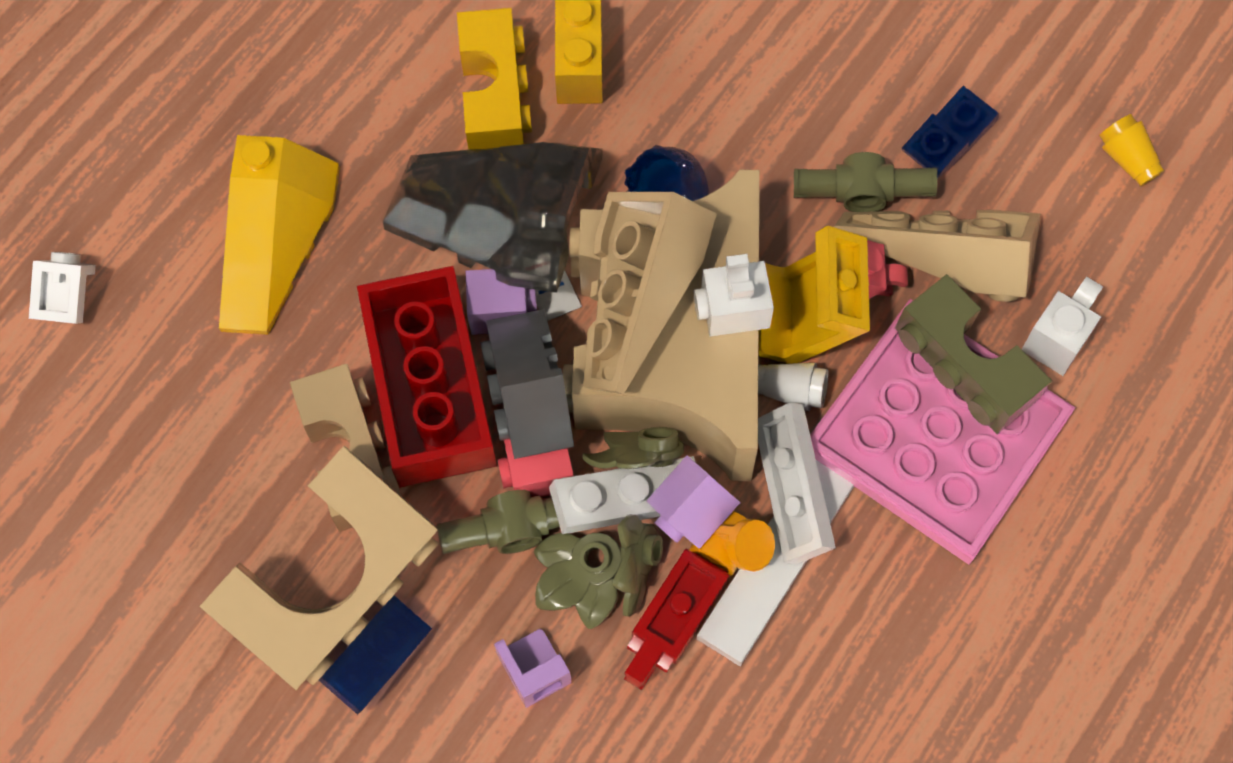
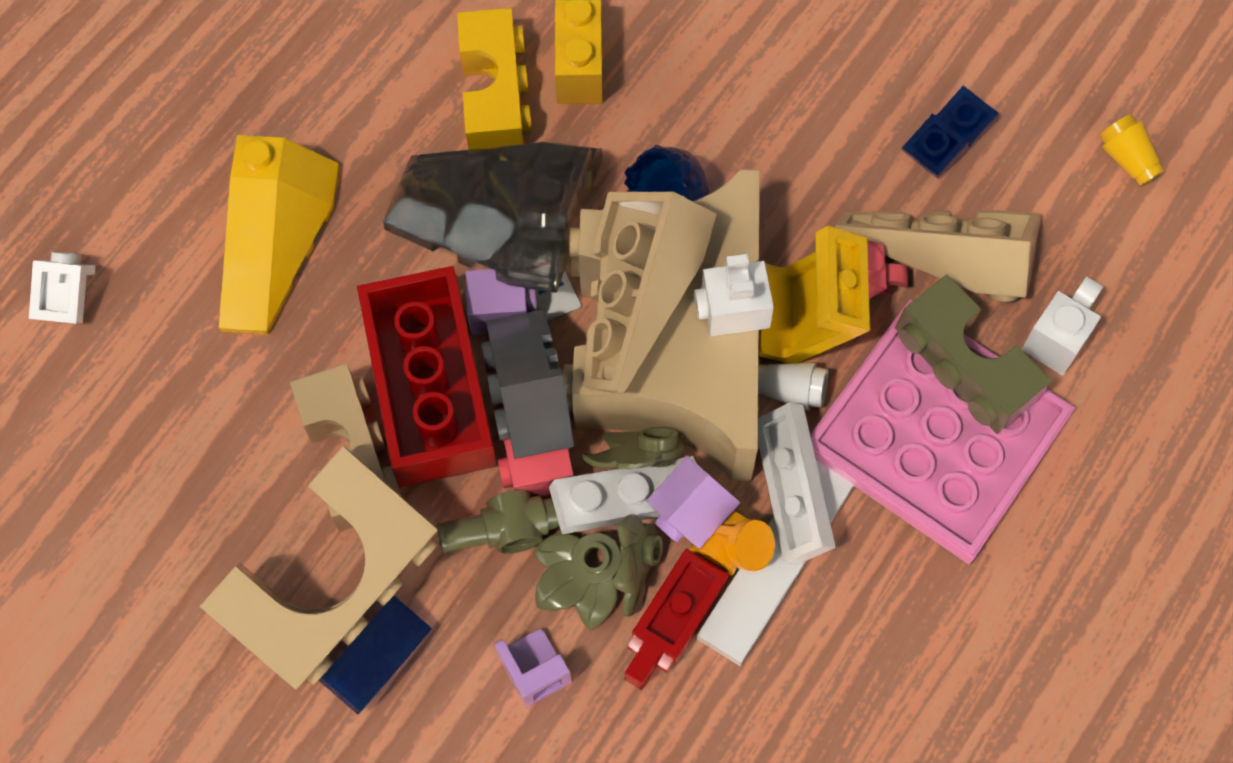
olive pin [794,152,937,212] -> none

